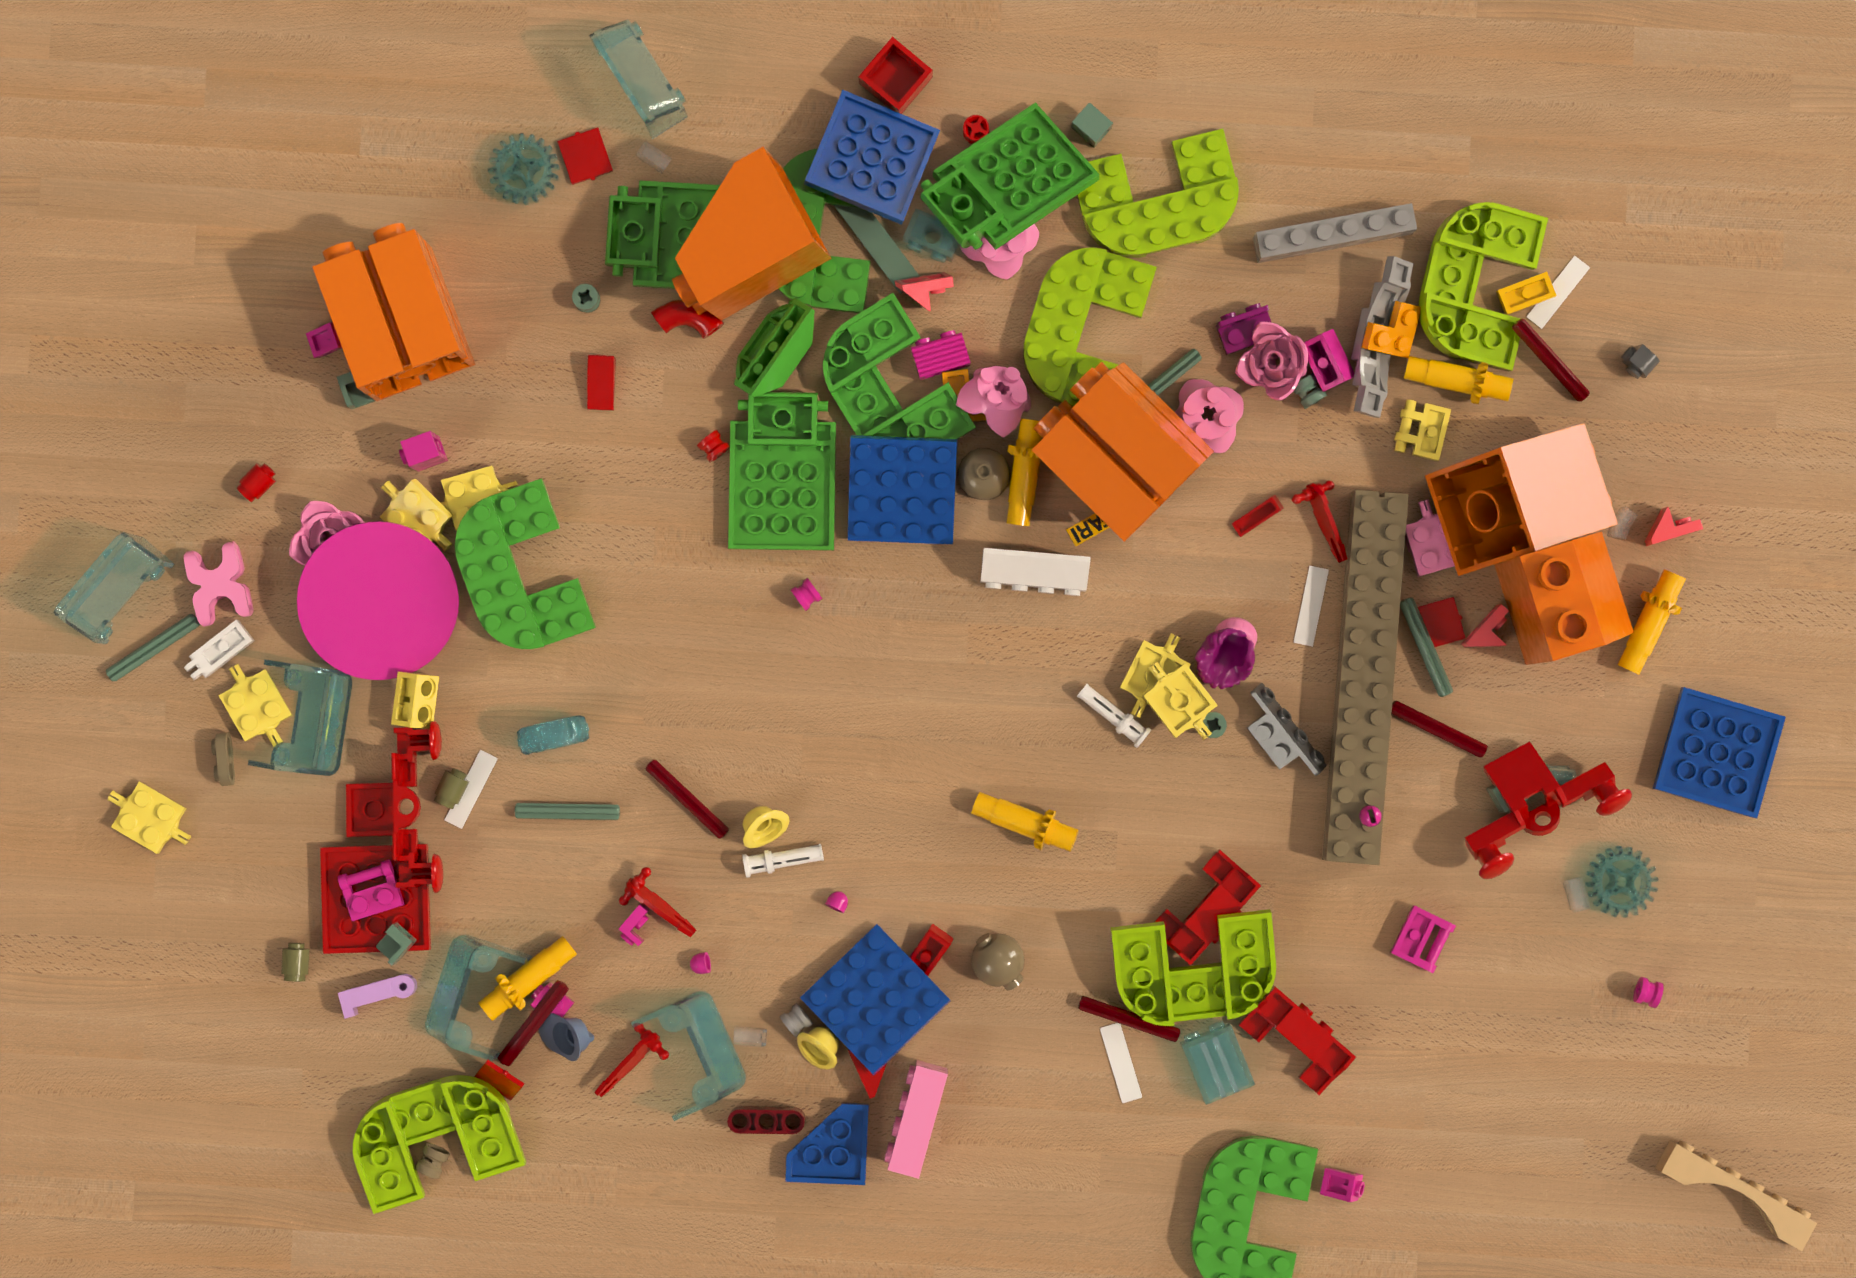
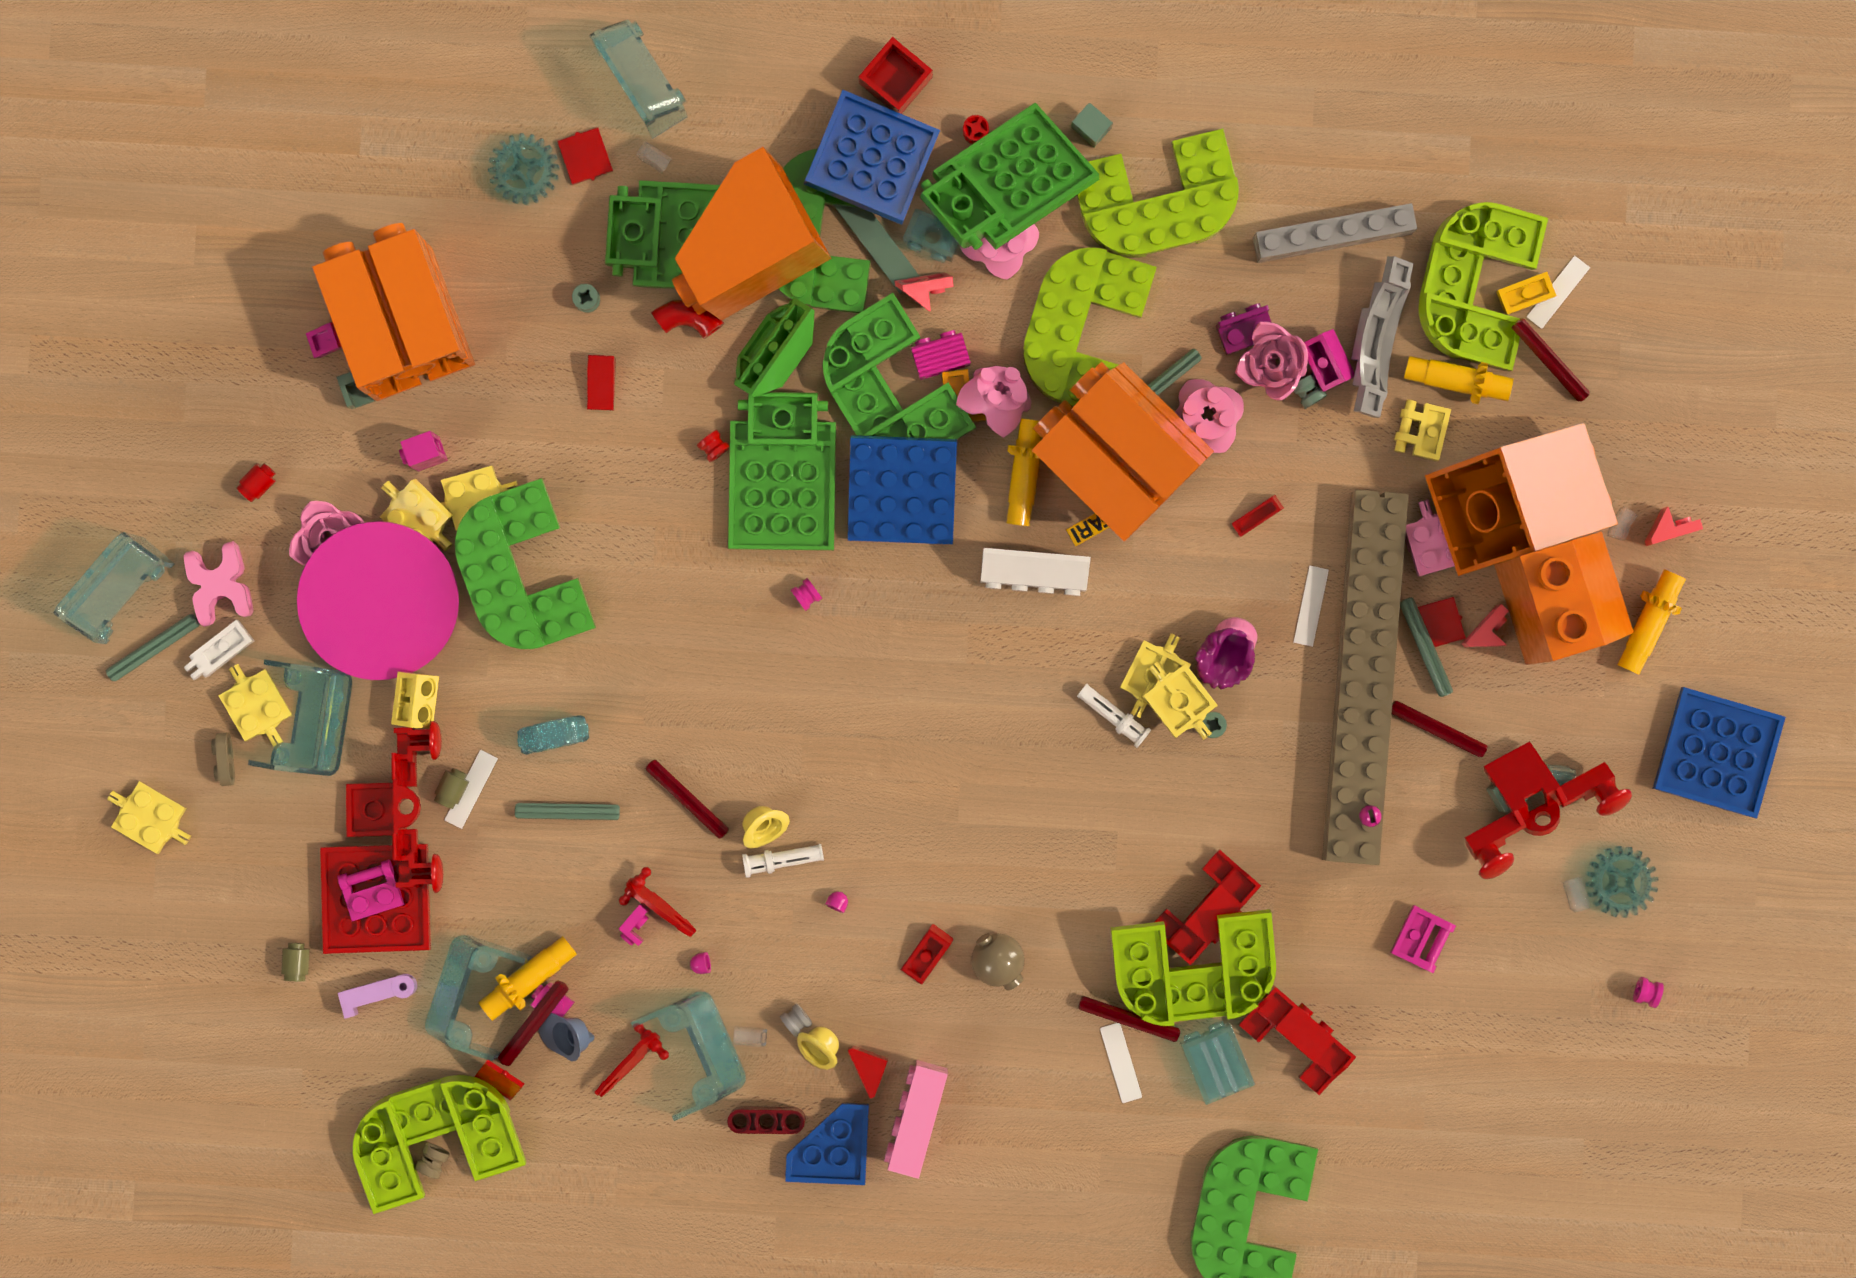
sand green panel [376,923,417,966] -> none
blue plate [800,924,951,1075] -> none
dark tan cylinder [958,448,1010,500] -> none
yellow gear [971,792,1079,852] -> none
bracket [1247,683,1327,776] -> none
red piece [1292,480,1348,563] -> none
dark pink bracket [1320,1168,1365,1202] -> none
light orange plate [1361,301,1420,358] -> none
dark grey plate [1621,344,1660,379] -> none
tan arch [1655,1140,1817,1251] -> none

